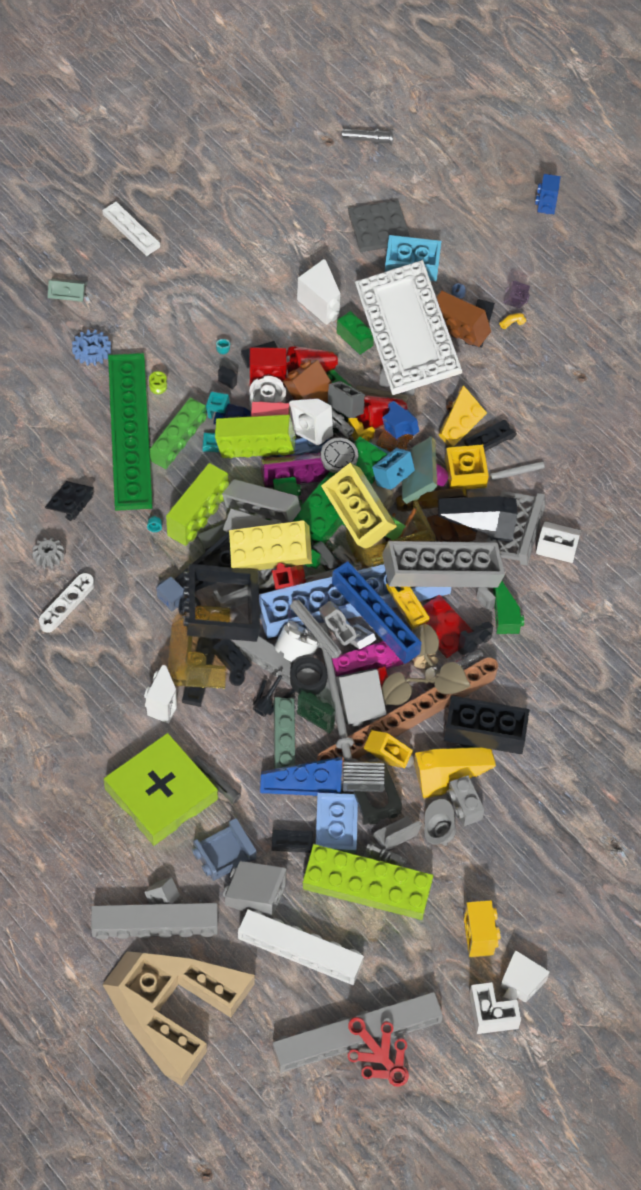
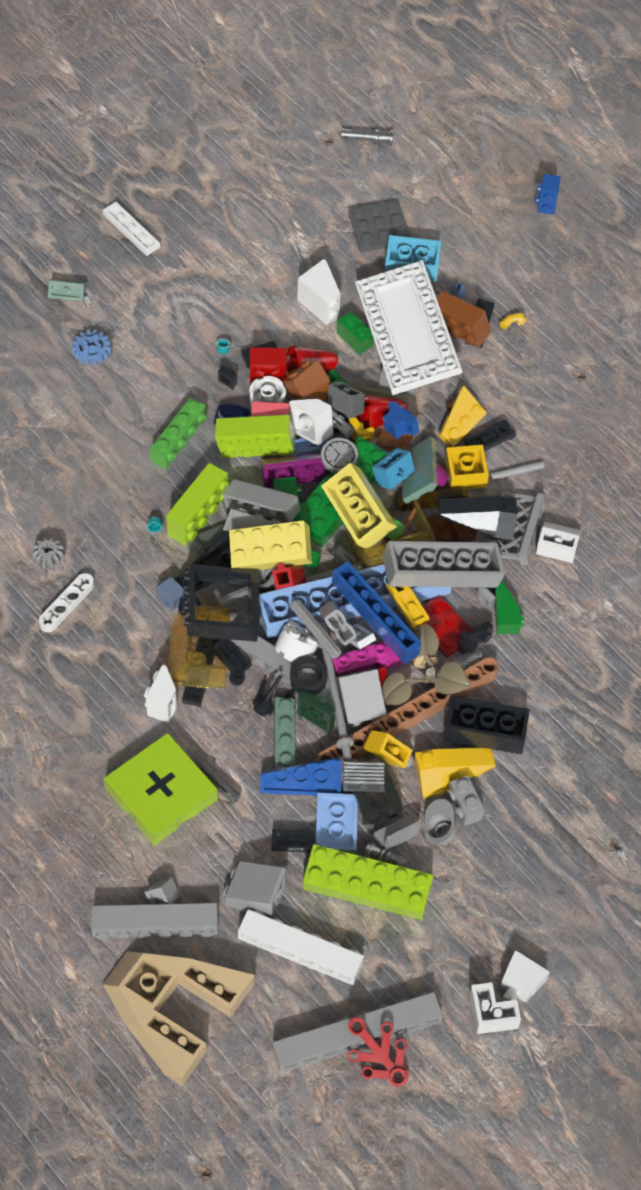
black hinge [45,481,94,521] -> none
green plate [108,353,153,511] -> none
lime wheel [149,371,167,394] -> none
sand blue panel [192,818,256,881] -> none
teal tile [203,433,220,452] -> none
teal panel [206,392,231,419] -> none
dark grey beam [311,541,339,571] -> none
yellow brick [463,900,500,957] -> none
clear purple brick [503,281,530,309] -> none

